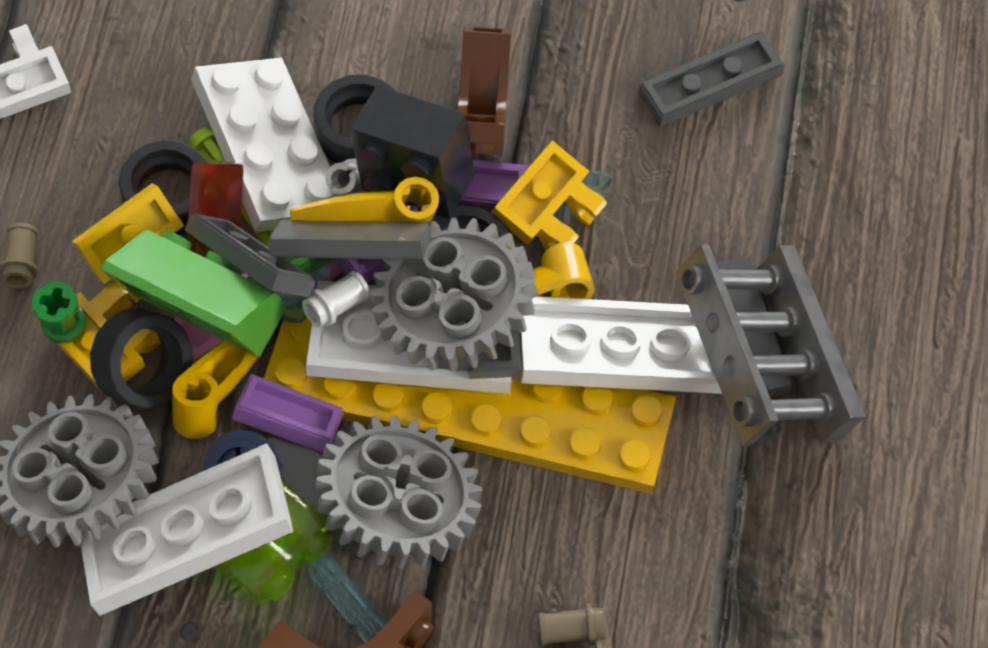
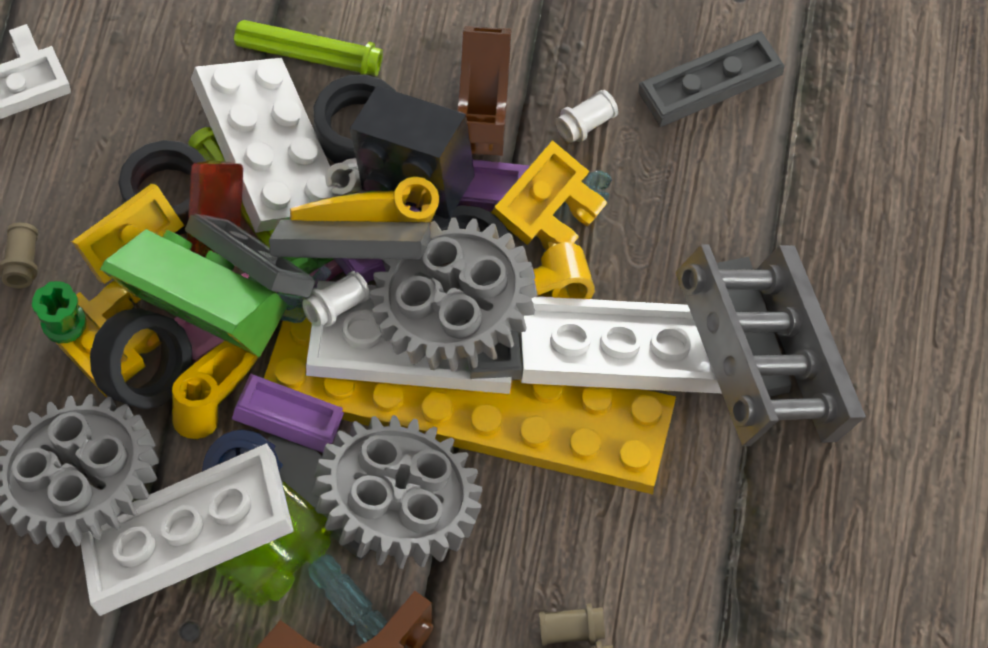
none -> lime axle [234,20,383,77]
none -> white pin [555,90,618,143]

